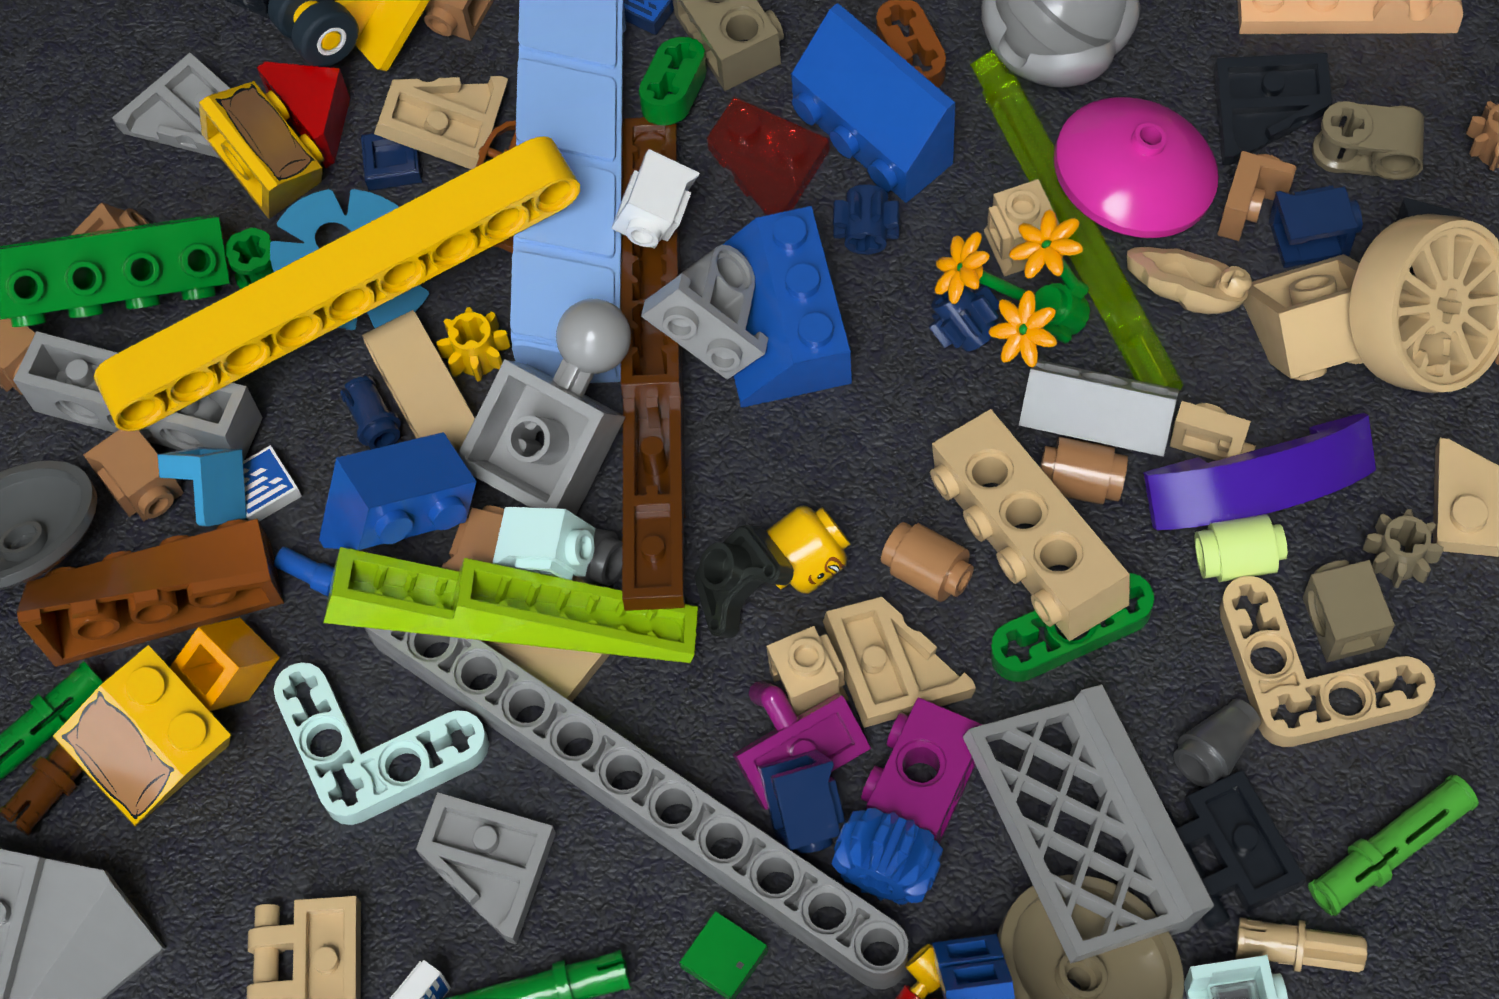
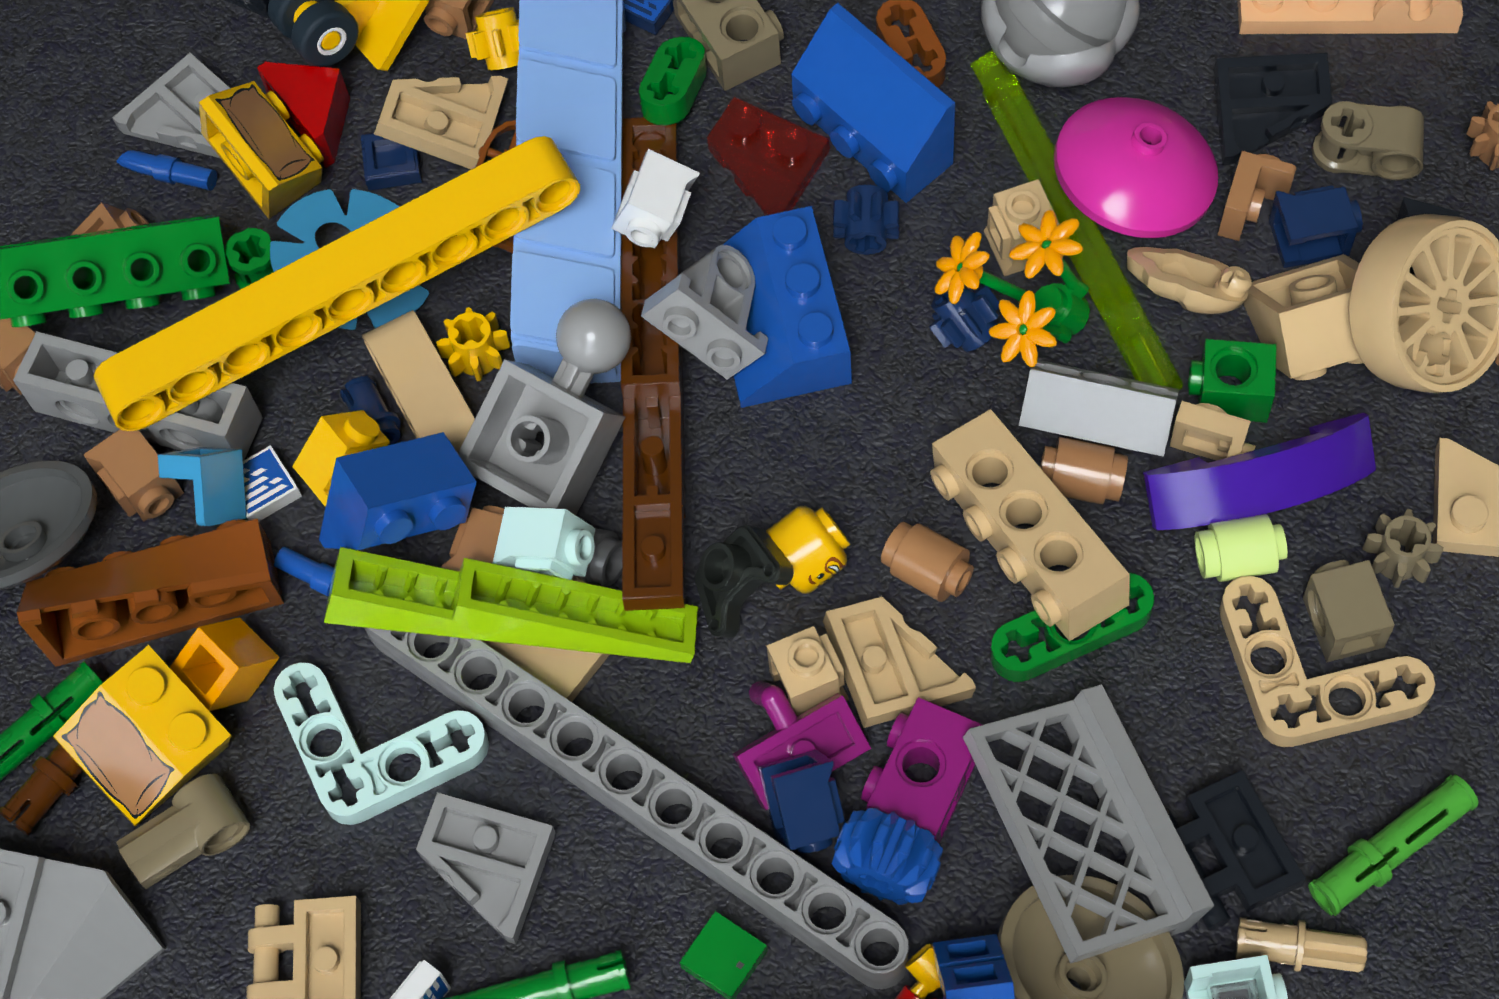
flat silver cone [1173,699,1261,787] -> none
none -> blue piece [116,150,217,191]
none -> dark tan piece [116,773,250,889]
none -> yellow brick [292,410,390,507]
none -> yellow gear [465,7,519,70]
none -> green brick [1188,339,1277,423]

